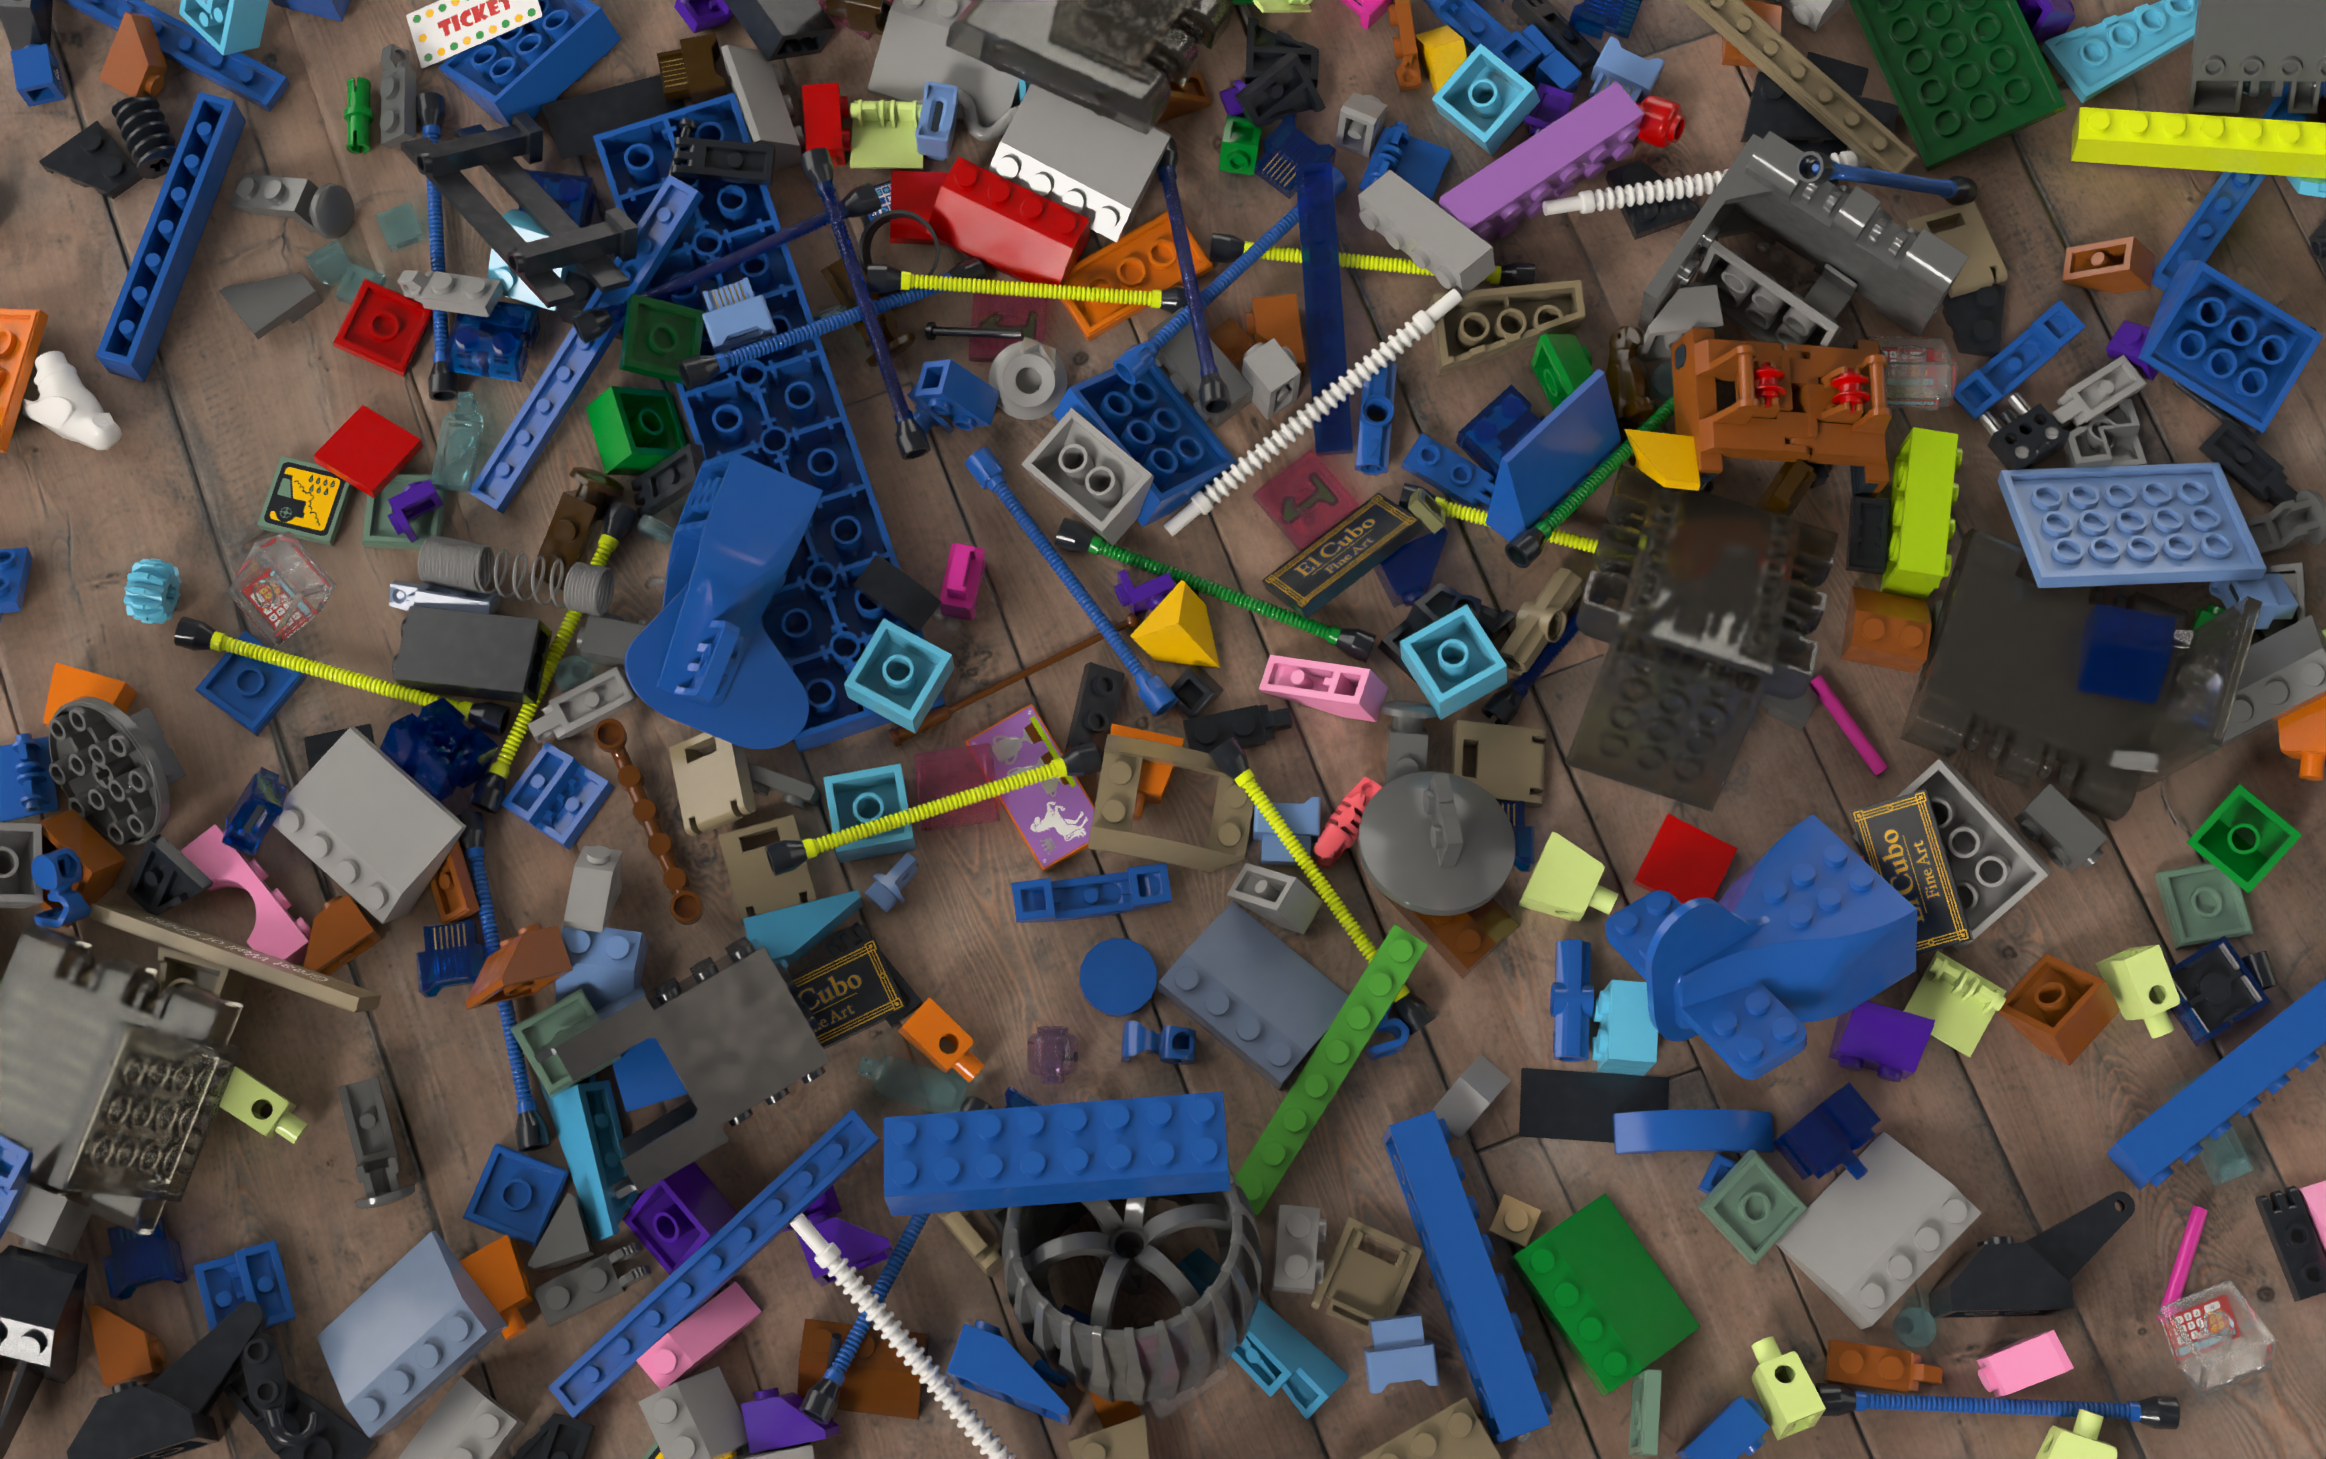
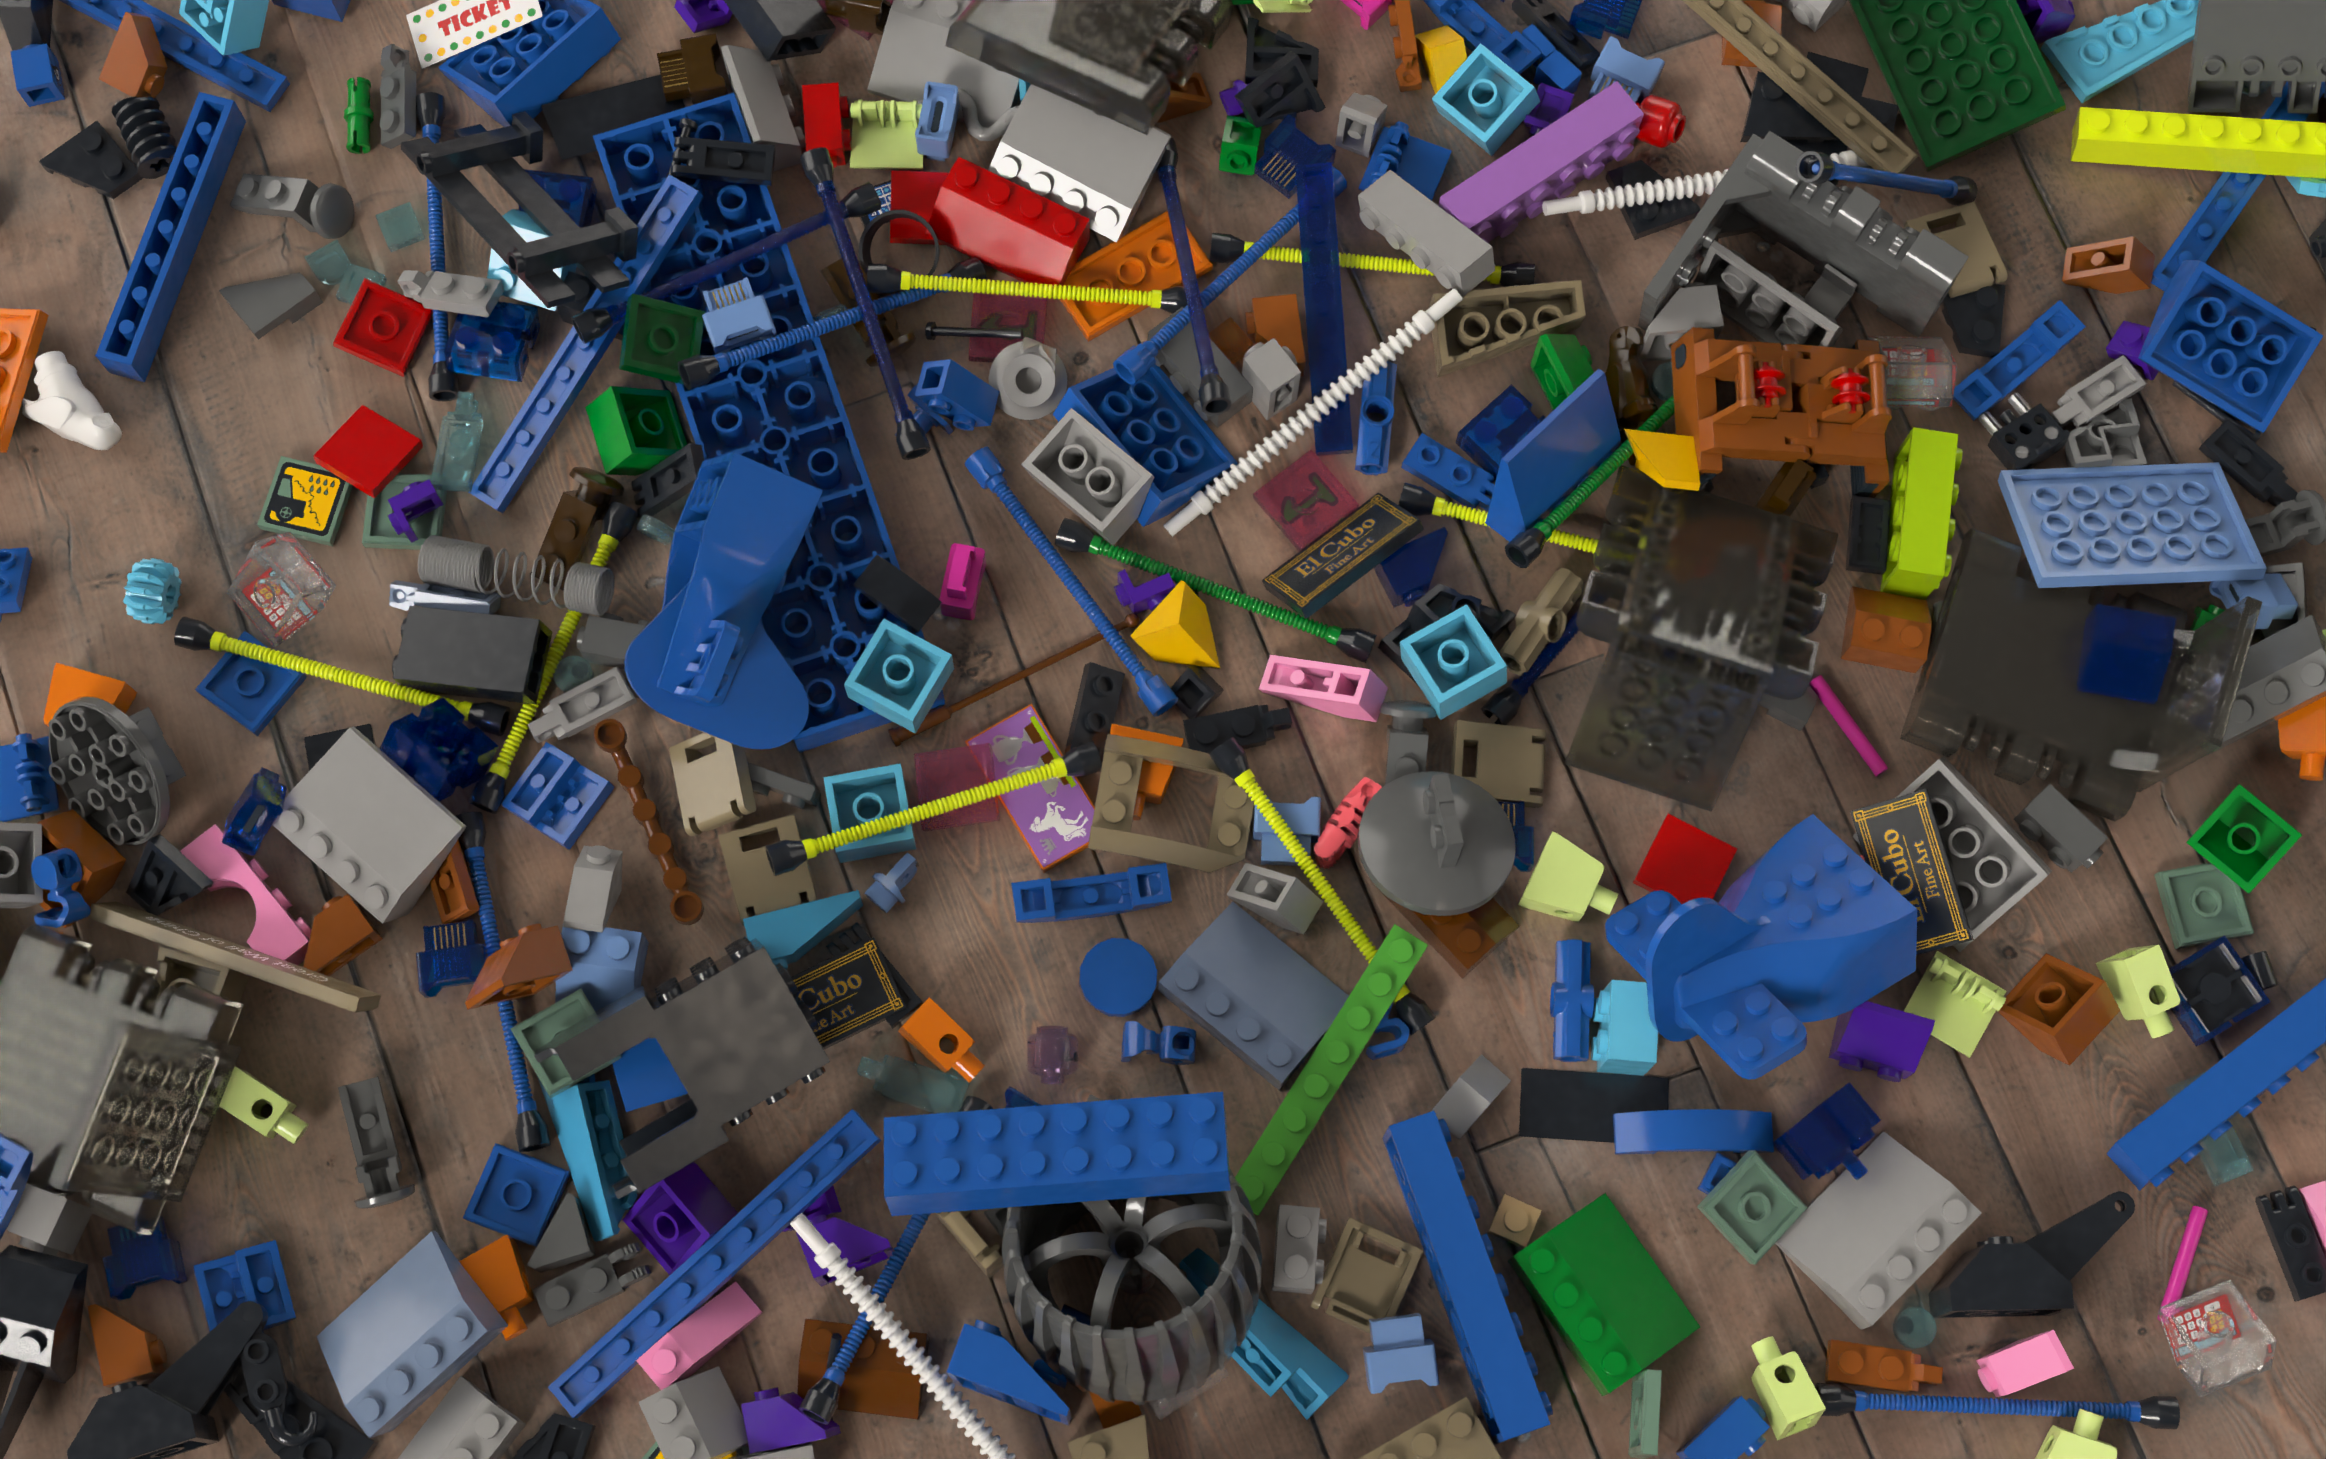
olive tile [1408,487,1446,534] -> none

